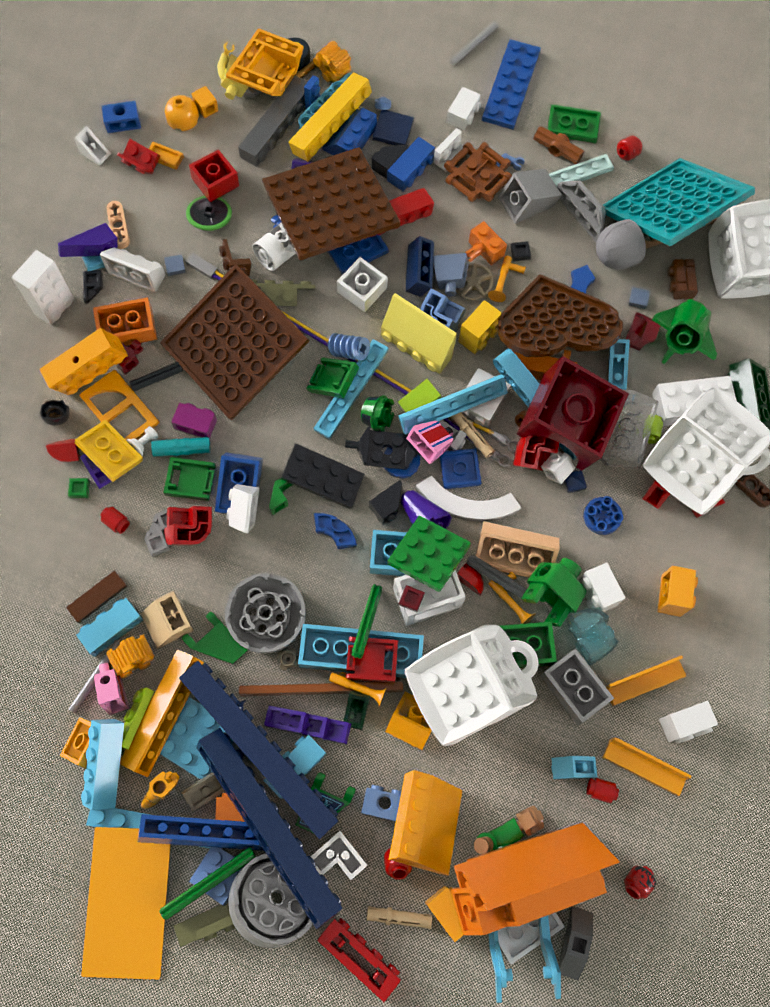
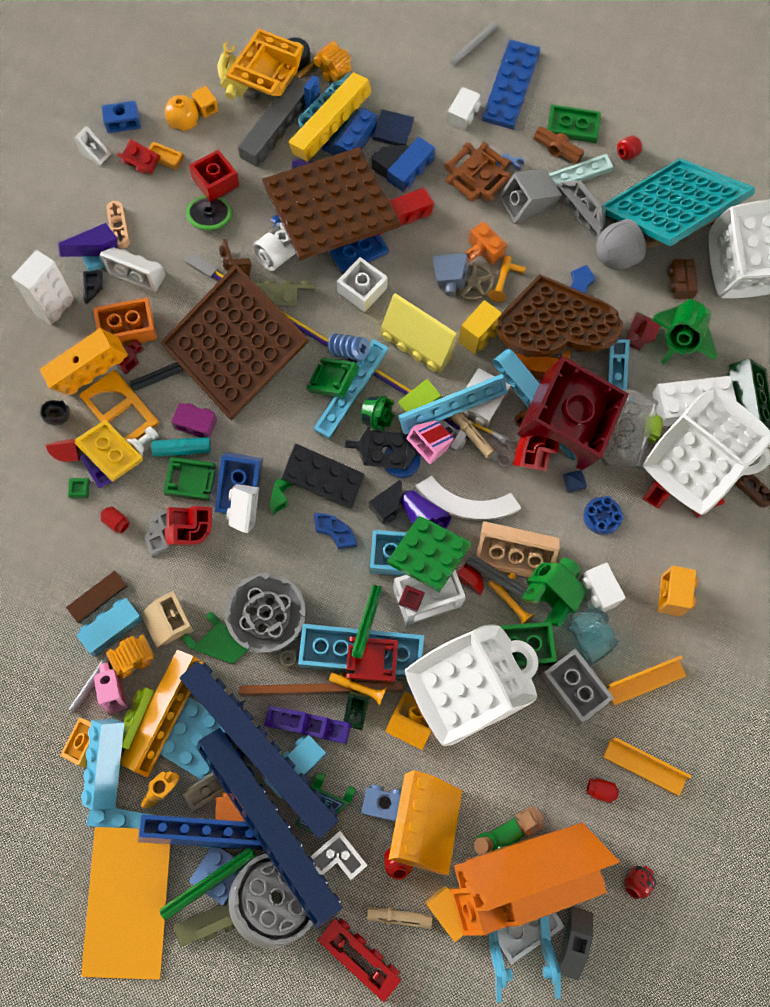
sand blue tile [164,254,186,276] -> none
medium blue tile [374,97,391,110] -> none
dark blue brick [405,236,434,297] -> none
medium blue brick [420,289,466,332] -> none
white bracket [434,128,463,172] -> none
blue tile [439,448,482,489] -> none
black tile [510,241,531,262] -> none
white brick [541,452,575,484] -> none
medium azure slope [551,756,598,779] -> none
sand blue tile [628,287,650,309] -> none
white brick [659,701,718,744] -> none

